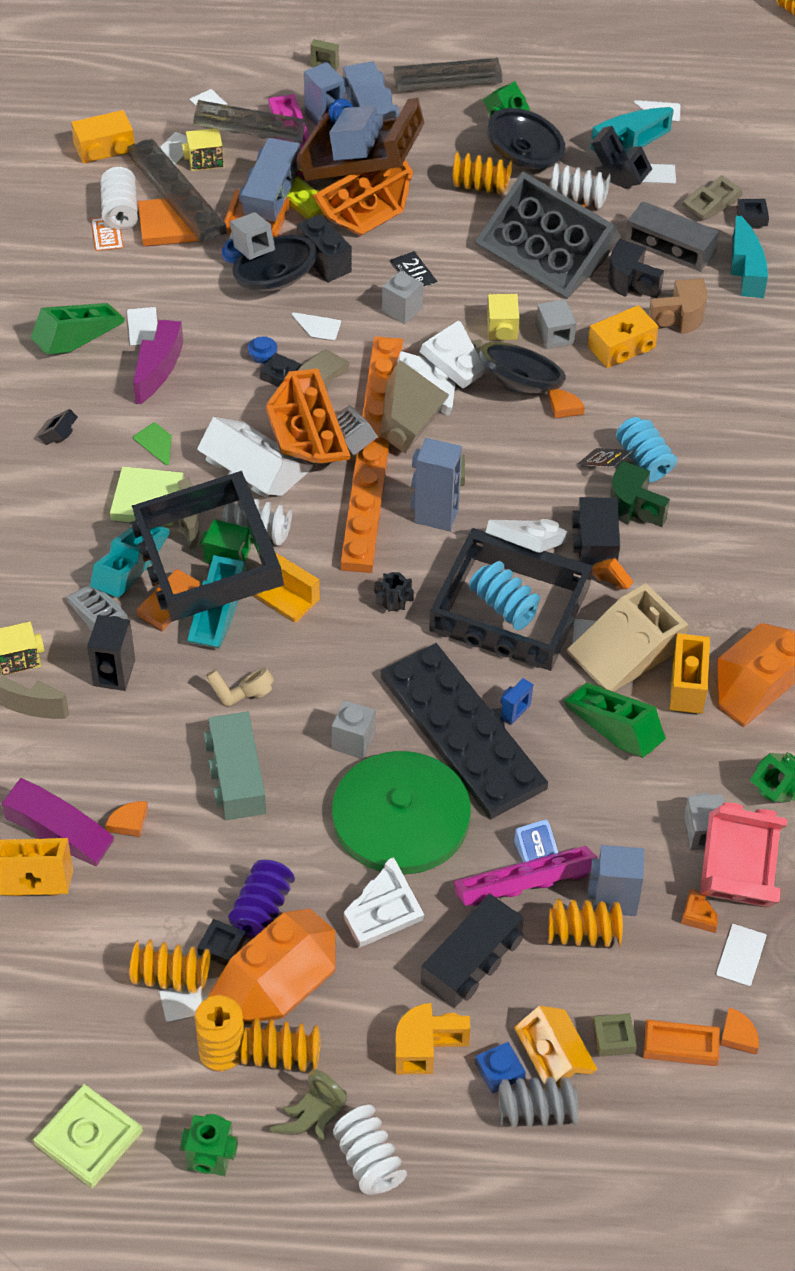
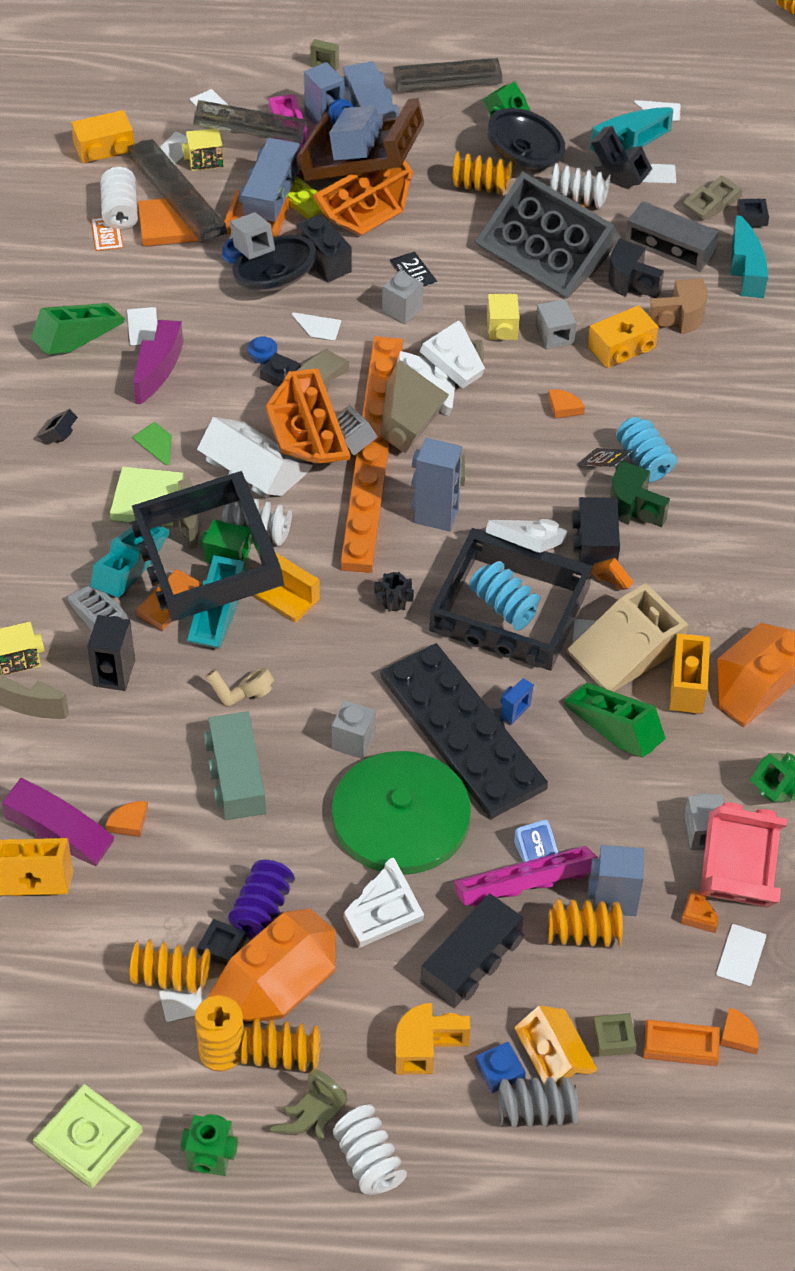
black dish [479,342,566,393] -> none

